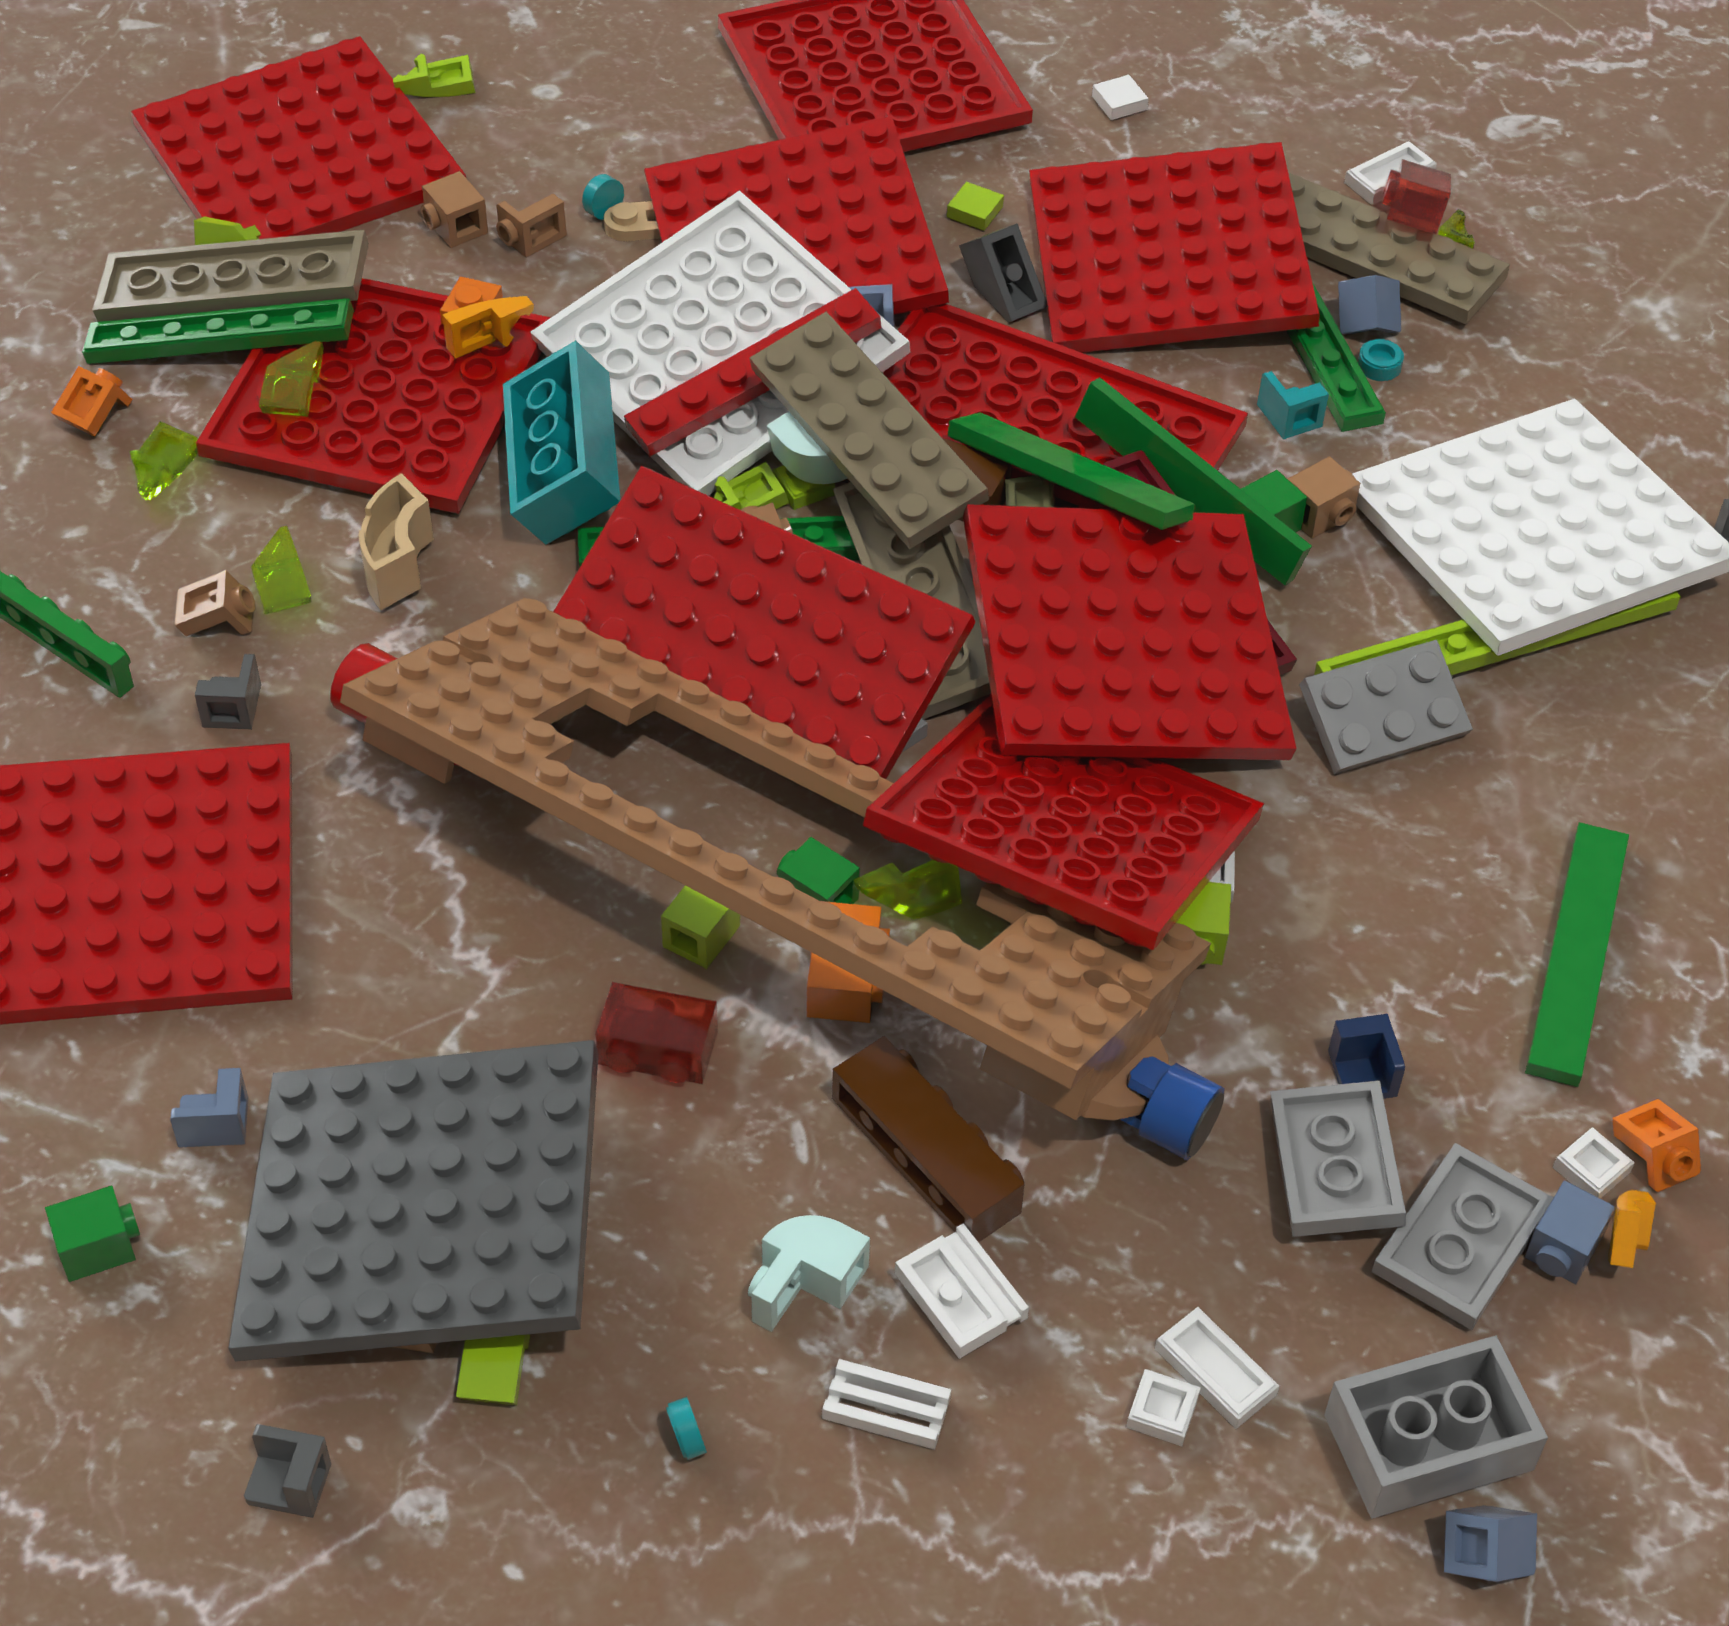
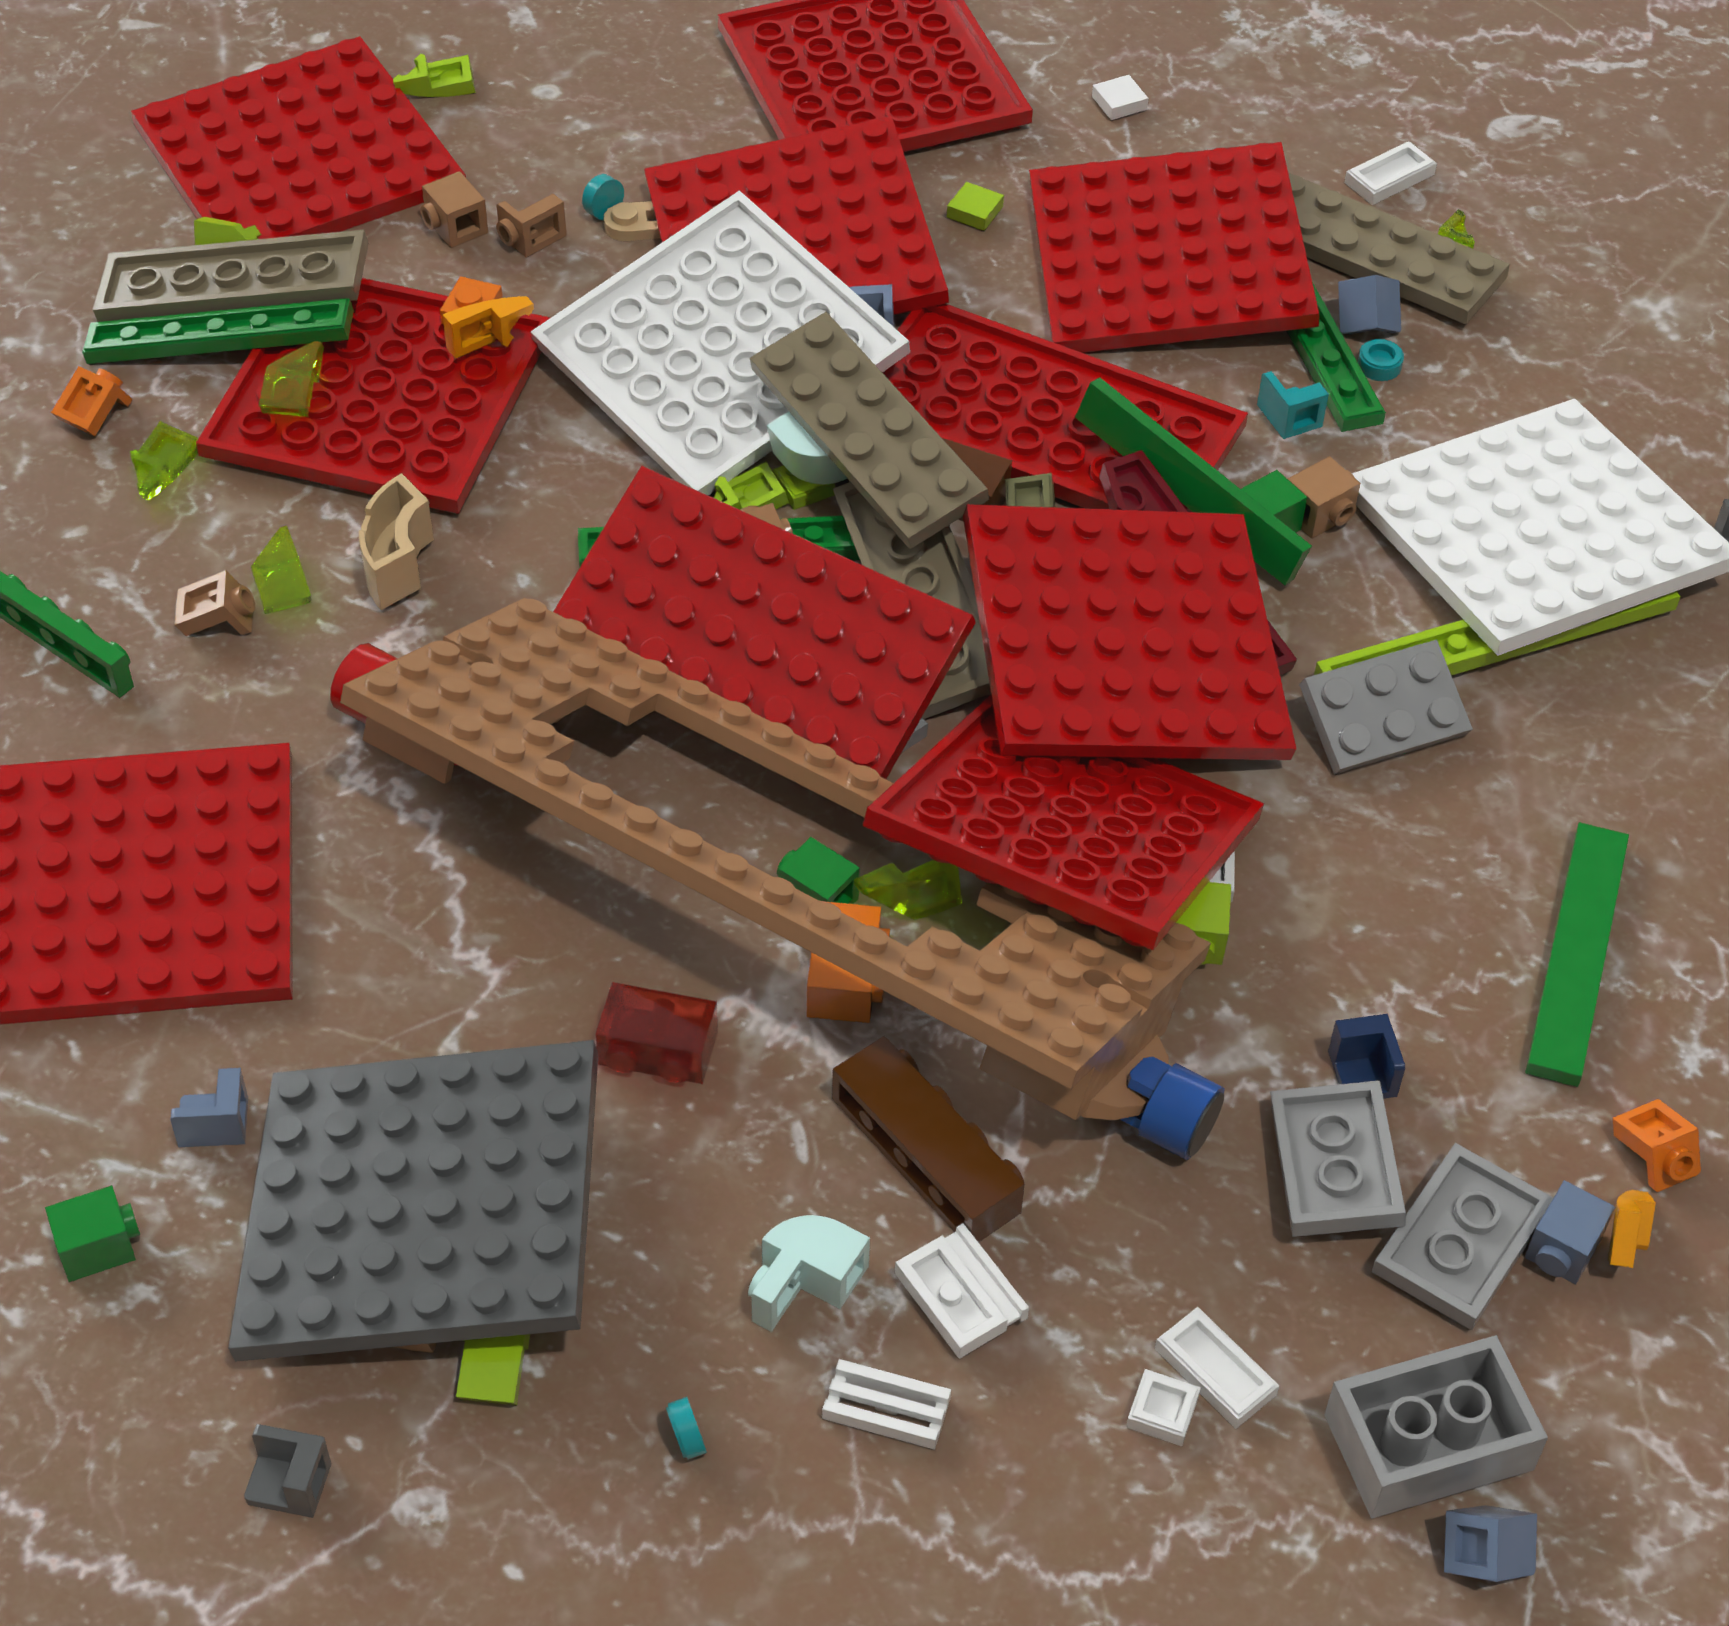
dark grey panel [195,654,261,730] -> none
teal brick [503,340,621,545] -> none
red plate [624,288,882,457] -> none
lime brick [661,886,740,969] -> none
green tile [948,412,1195,530] -> none
dark grey slope [959,224,1047,322] -> none
clear red brick [1381,159,1451,234] -> none
white tile [1553,1127,1635,1199] -> none

